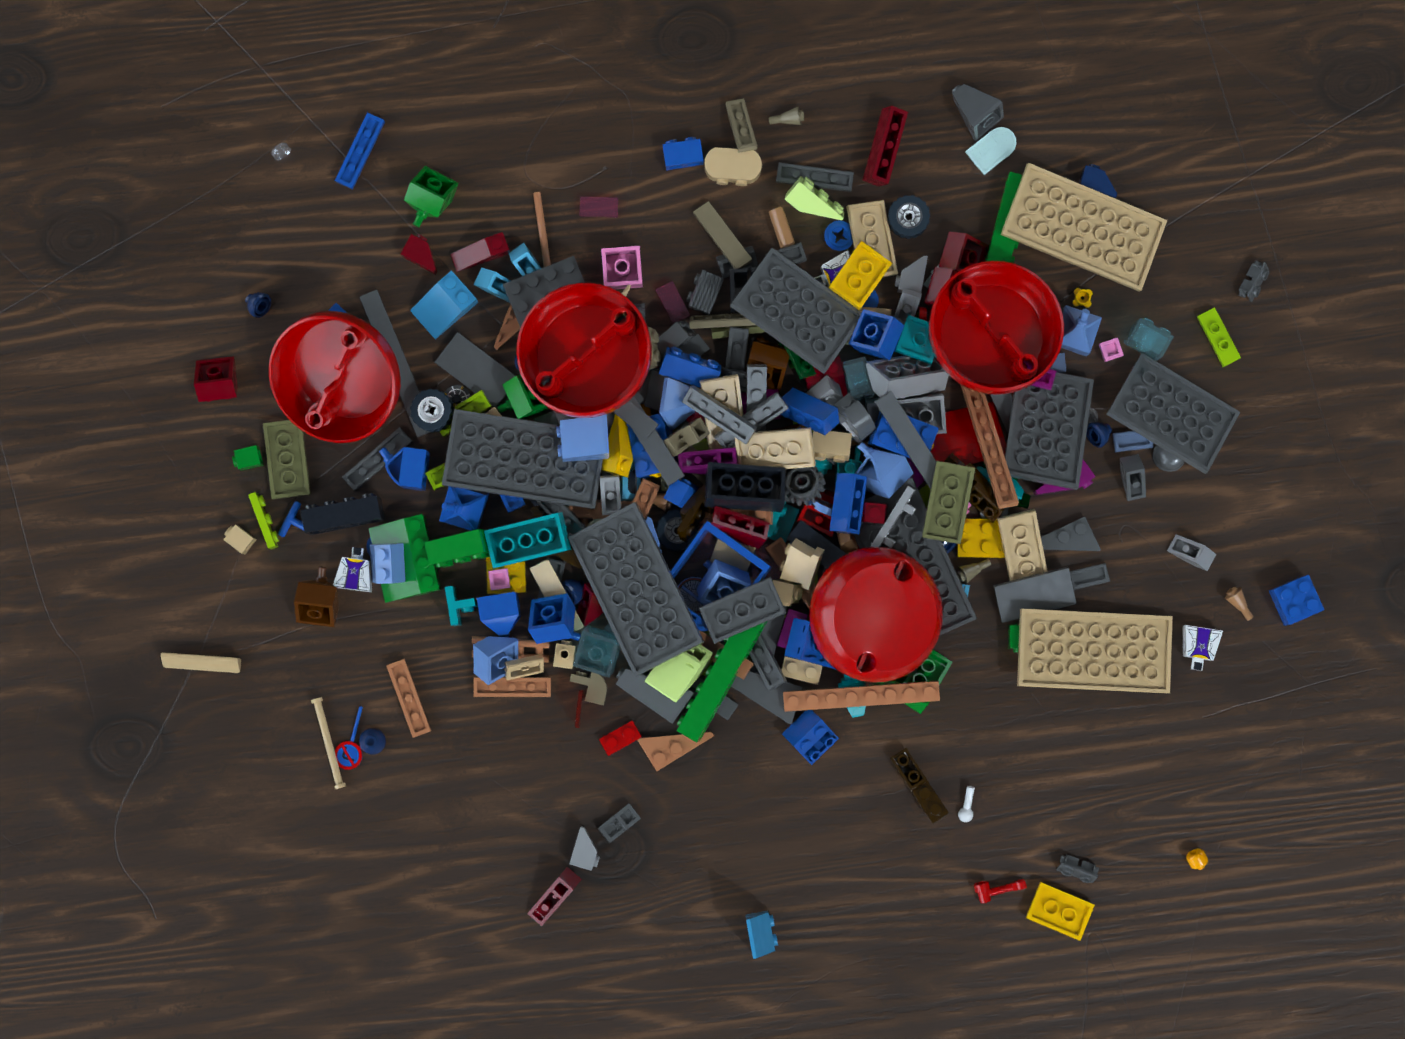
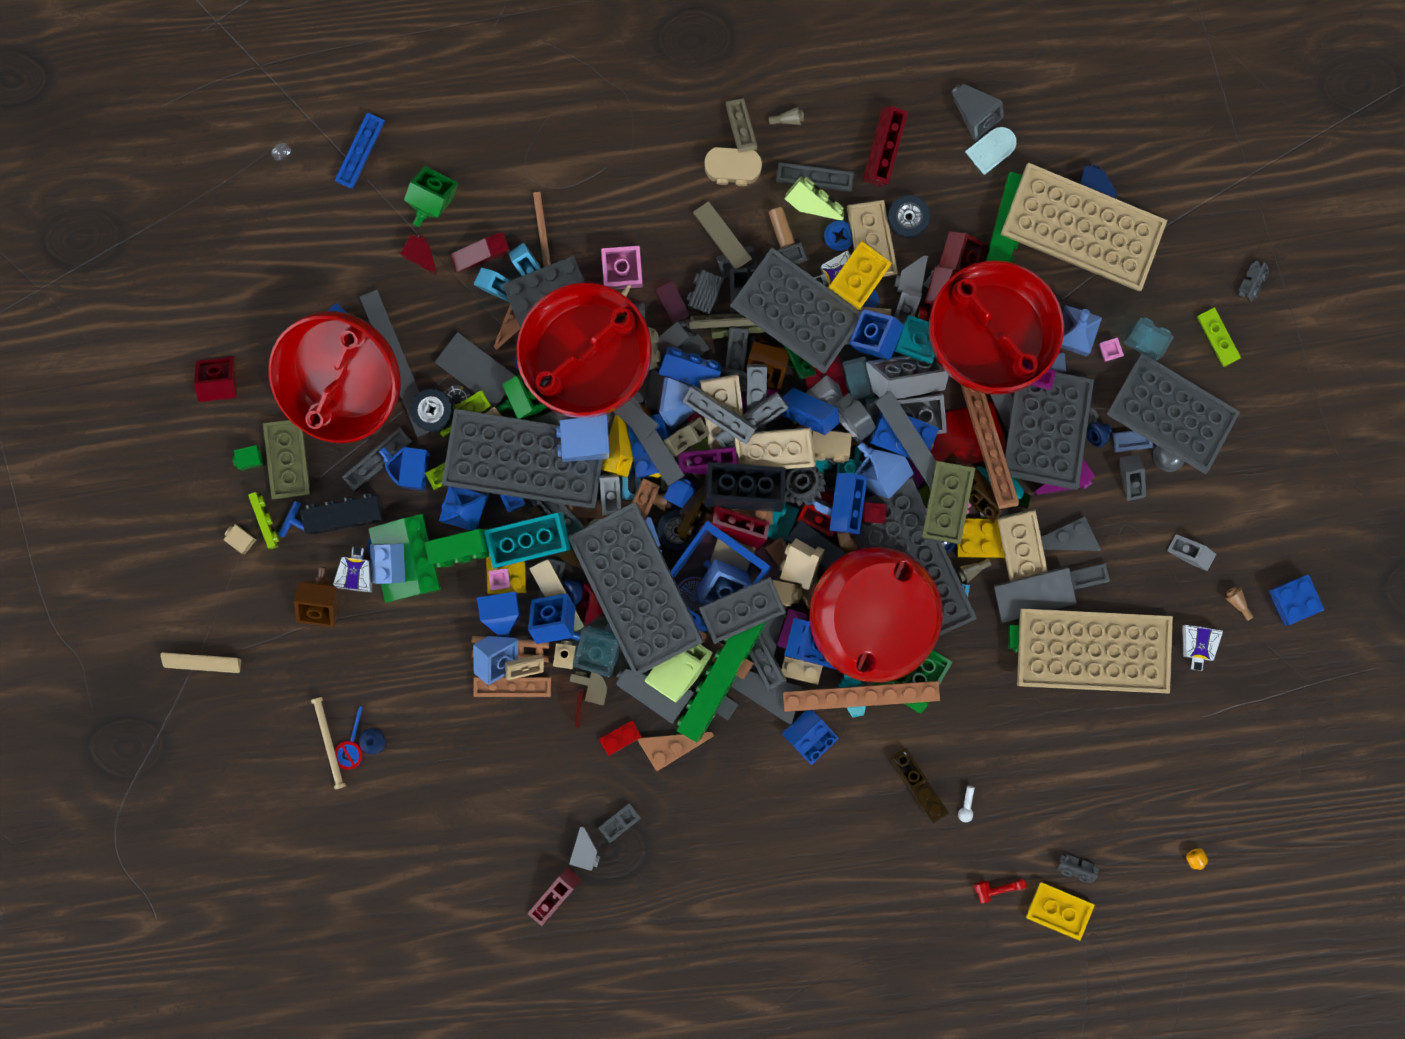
dark blue brick [245,292,271,318] -> none
nougat plate [386,659,432,738] -> none
dark azure slope [410,270,478,340] -> none
teal bracket [445,586,478,627] -> none
clear pink tile [580,197,618,218] -> none
blue brick [662,137,704,170] -> none
dark azure slope [745,911,778,959] -> none
light grey hinge [870,485,916,548] -> none
yellow plate [1072,288,1093,308] -> none

